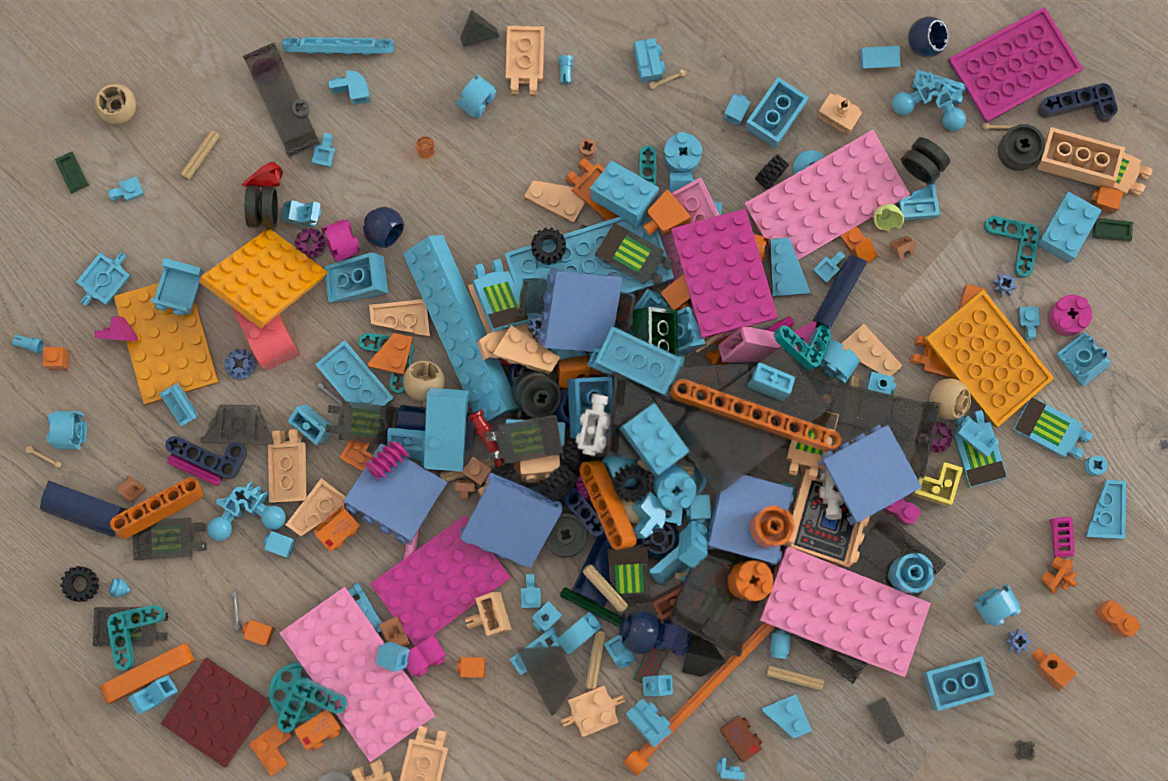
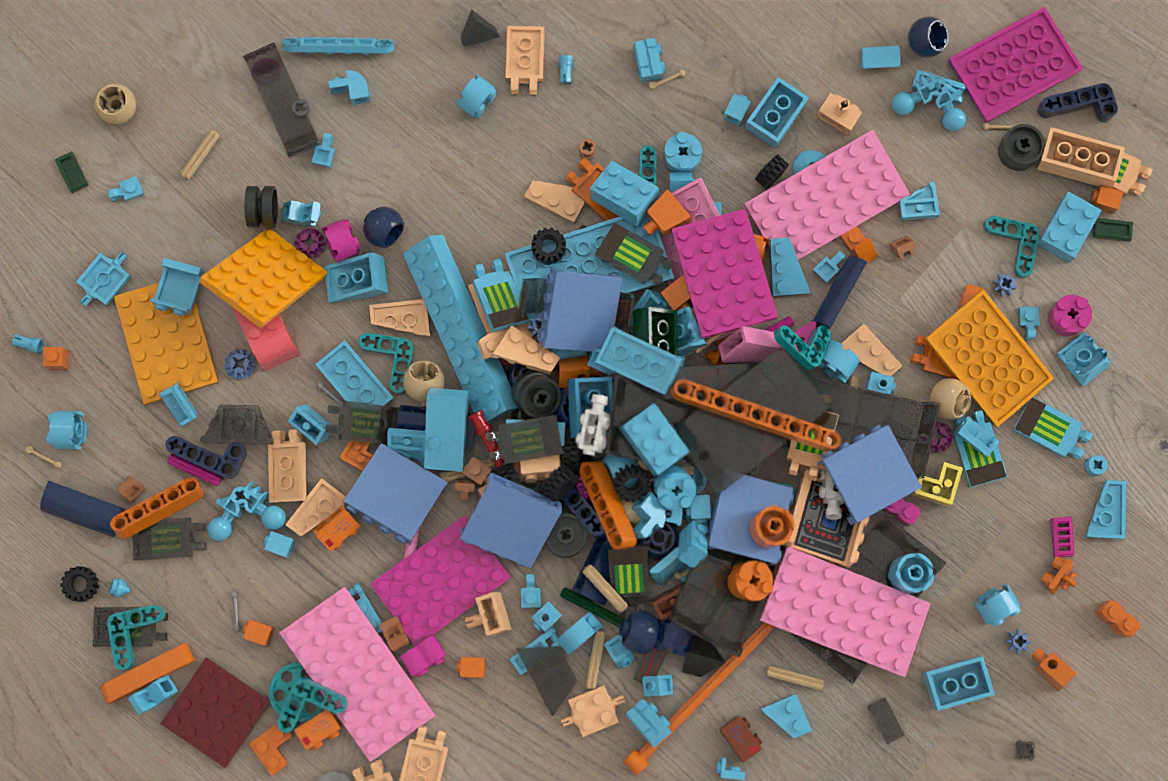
dark pink slope [94,316,138,341] -> none
red piece [241,162,283,187] -> none
dark pink piece [365,441,409,482] -> none
orange wing [368,333,413,375] -> none
medium azure panel [376,642,410,672] -> none
clear orange wheel [416,136,435,158] -> none
medium azure hinge [747,363,795,402] -> none
medium azure brick [770,630,791,659] -> none
yellowish green hair [873,204,904,232] -> none
pearl dark grey wheel [901,137,951,185] -> none

